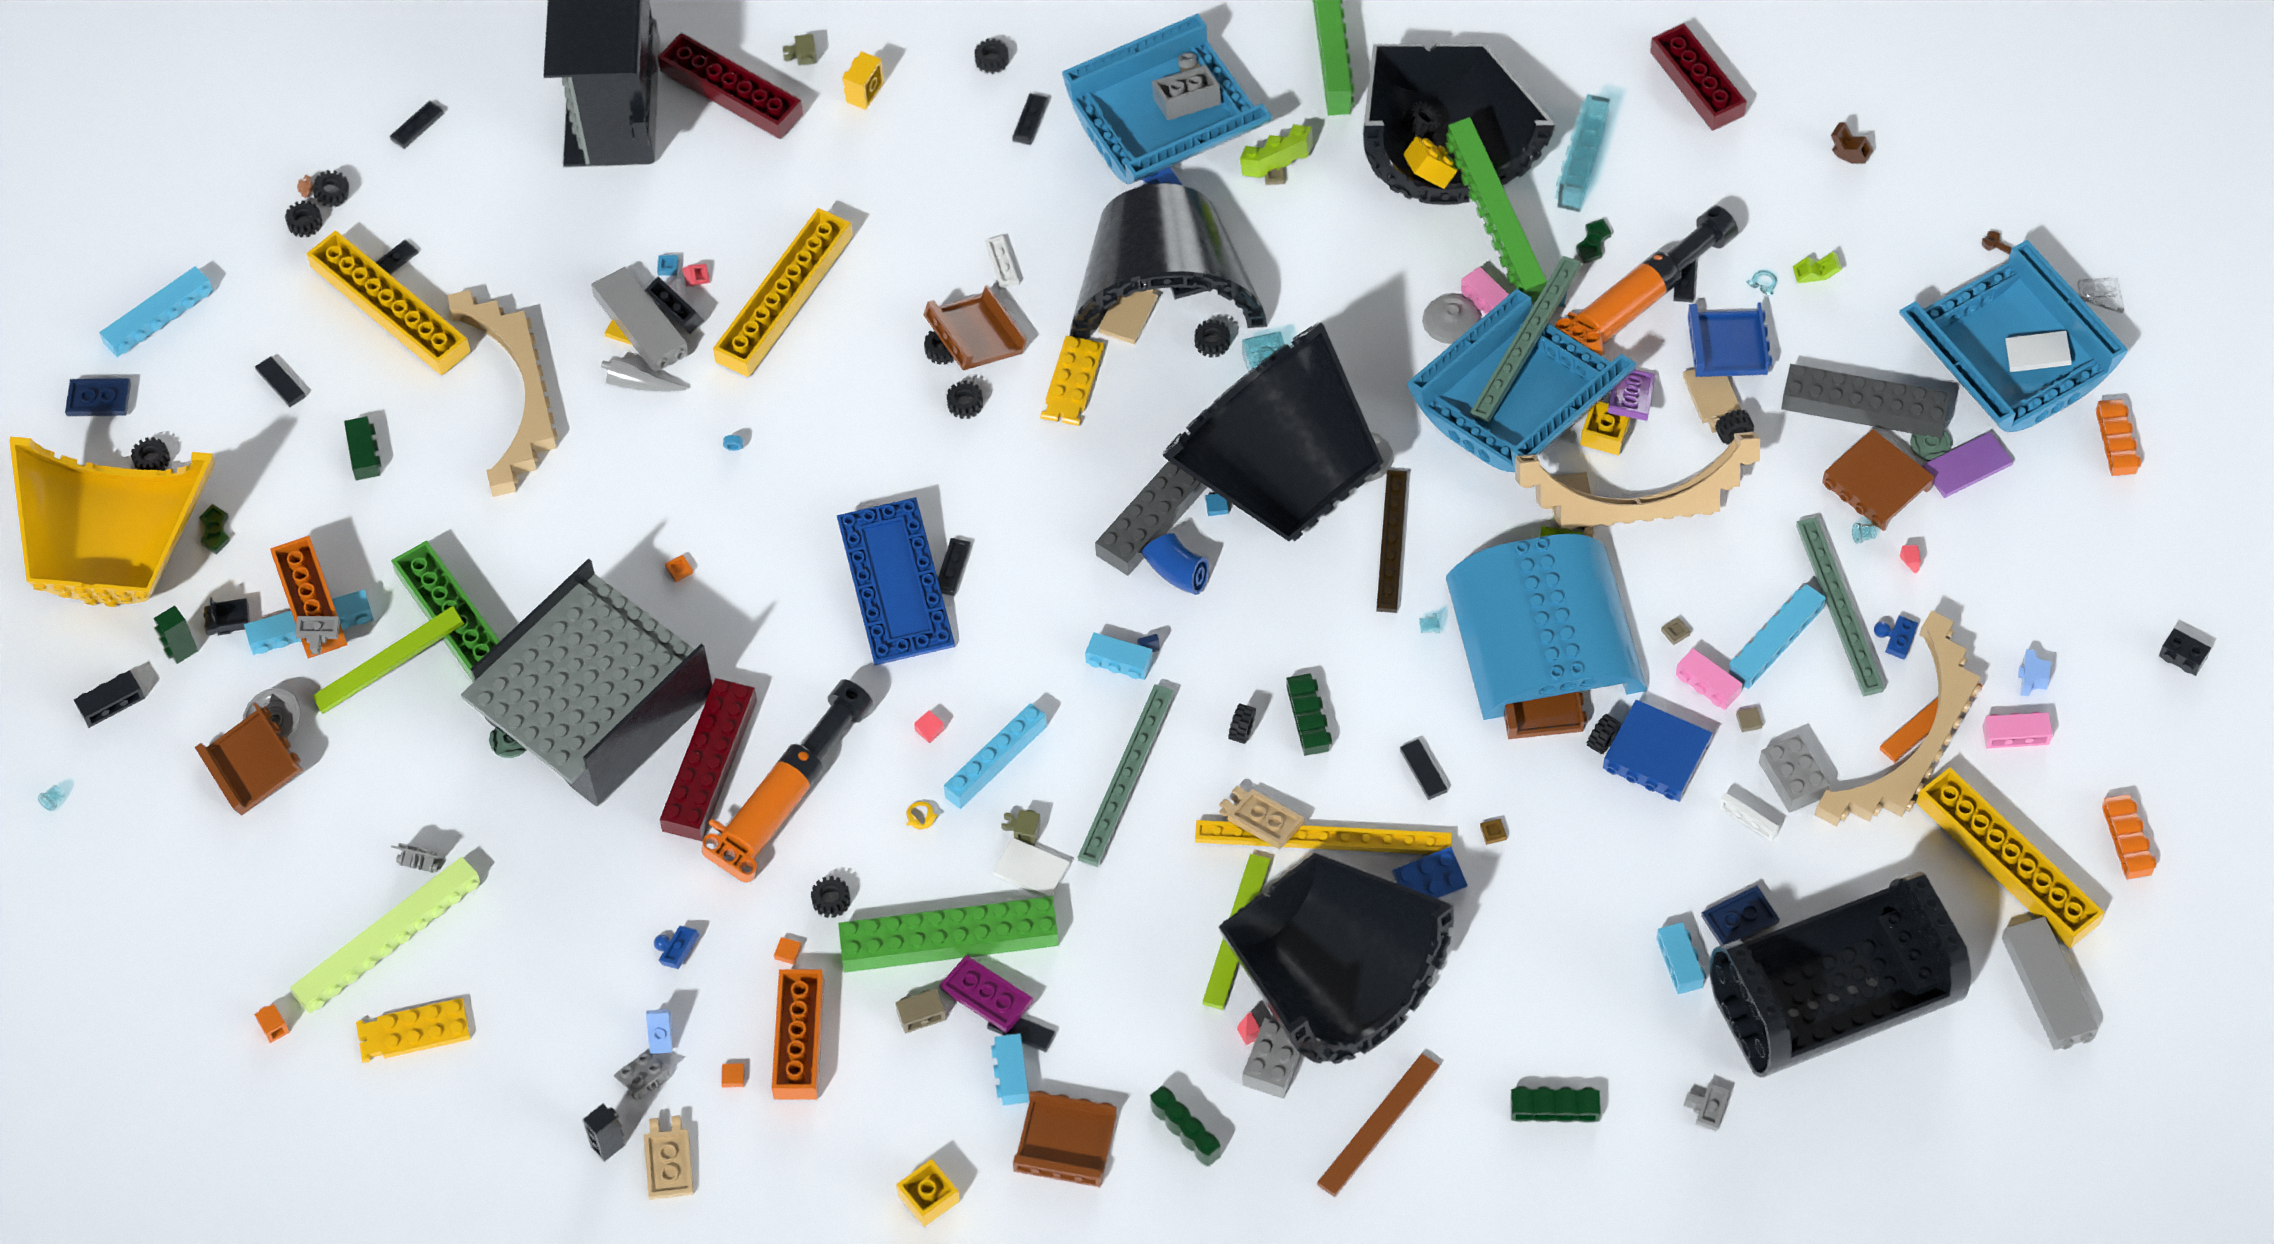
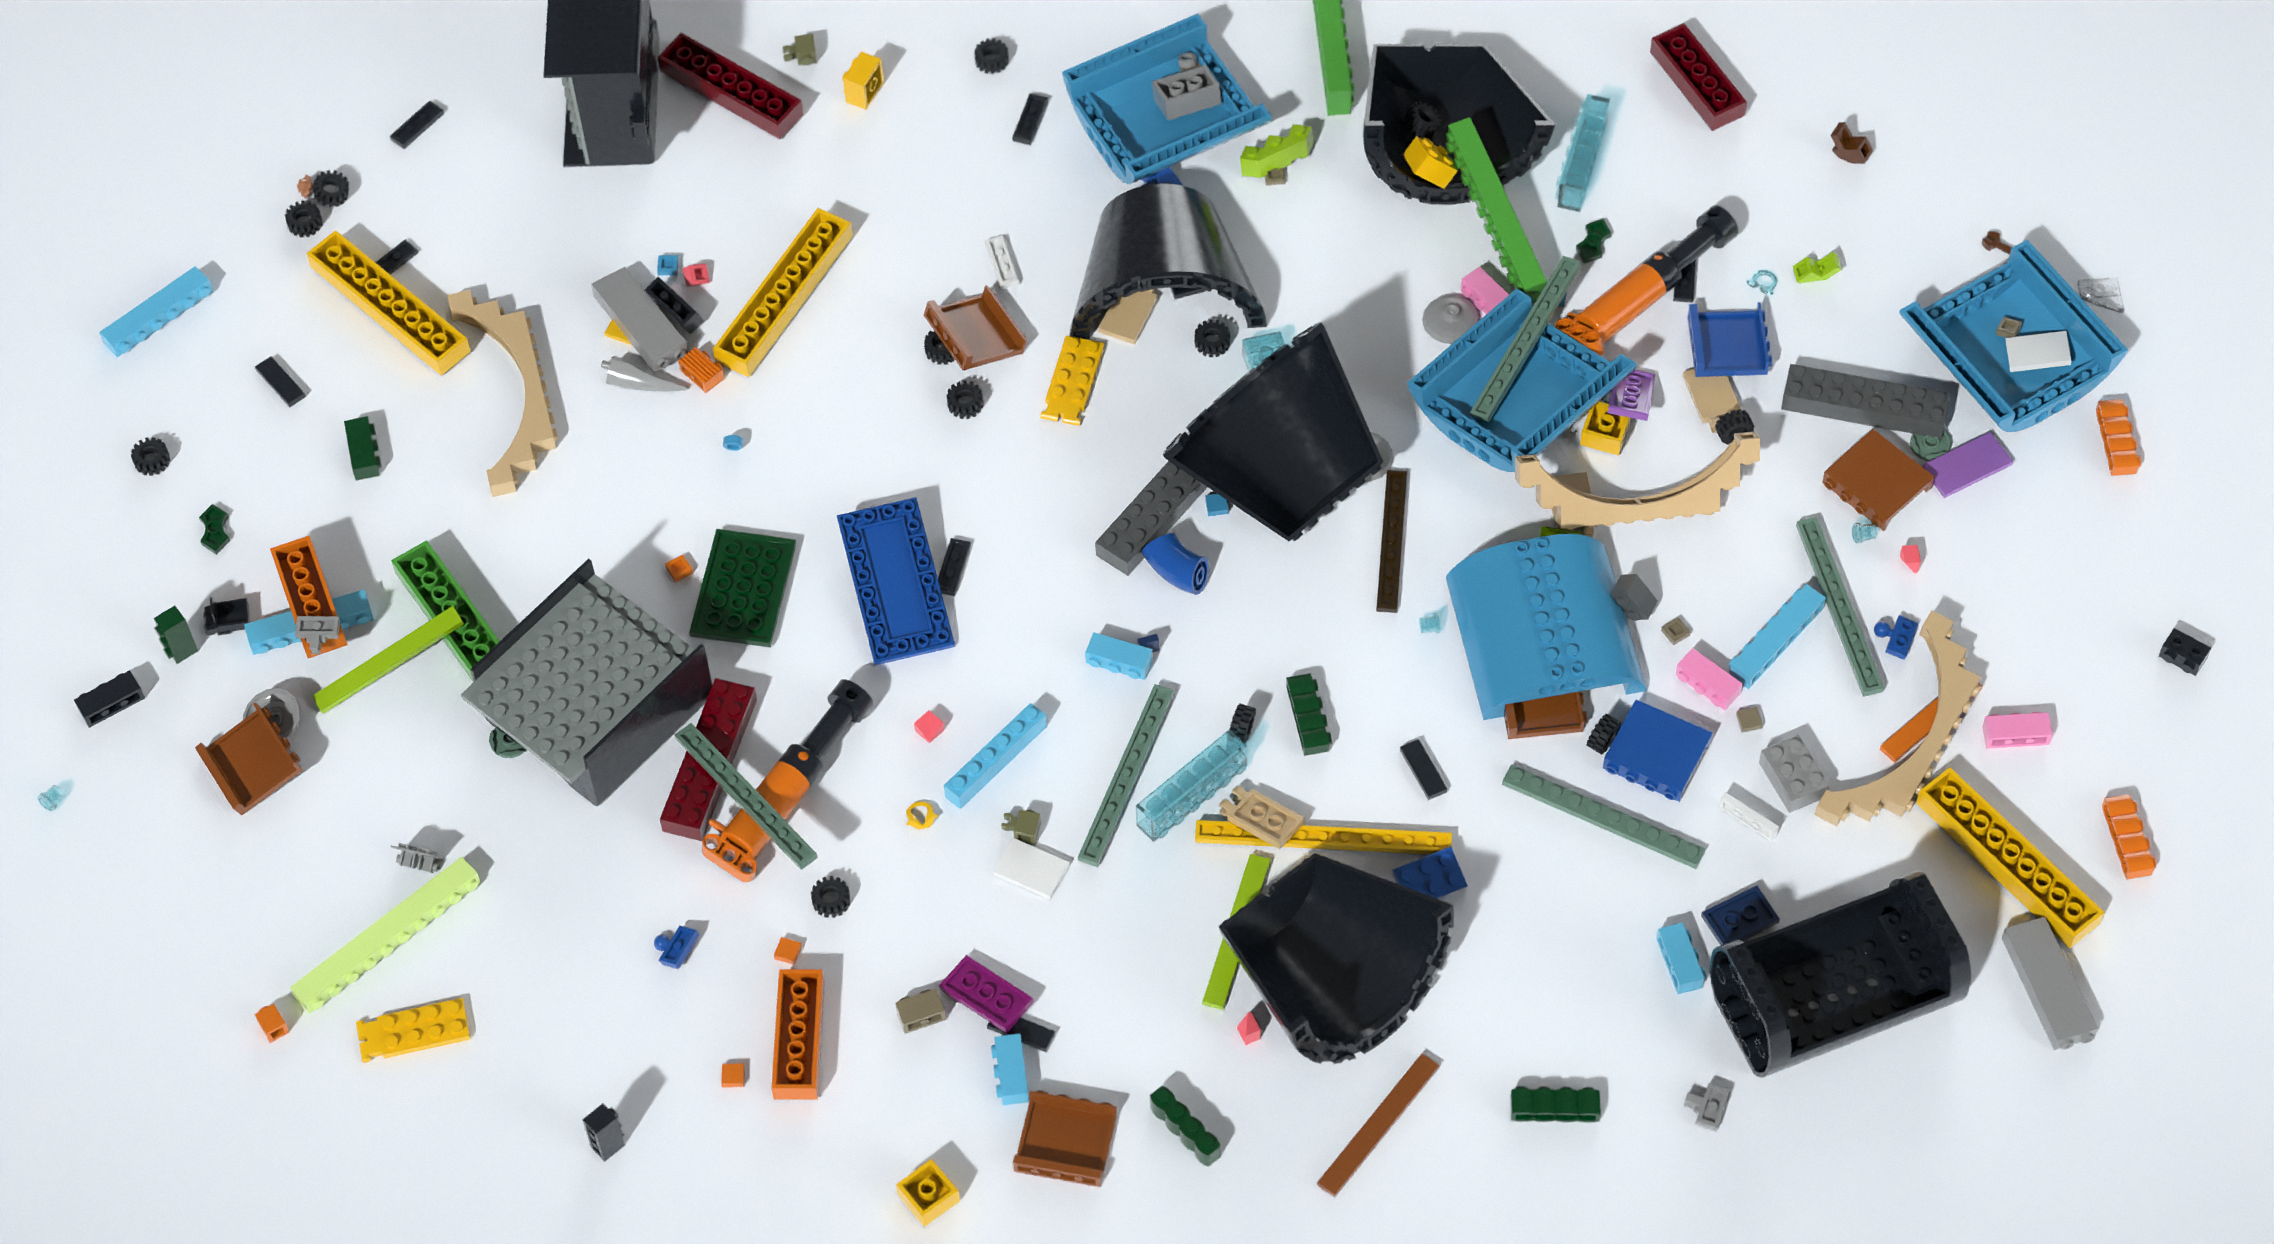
yellow cone [9,436,215,607] -> none
dark blue plate [65,378,131,416] -> none
light grey hinge [614,1049,671,1100] -> none
tan tile [644,1115,694,1200] -> none
light blue brick [646,1009,673,1054] -> none
bright green brick [838,896,1059,973] -> none
light grey brick [1242,1018,1301,1099] -> none
pearl gold tile [1480,818,1507,845] -> none
light blue brick [2018,649,2051,696] -> none
none -> sand green plate [674,723,818,870]
none -> orange brick [678,347,724,393]
none -> dark green plate [689,529,797,648]
none -> clear light blue brick [1136,729,1247,842]
none -> sand green plate [1502,764,1706,869]
none -> dark grey brick [1611,574,1658,621]
none -> dark tan tile [1996,317,2022,338]

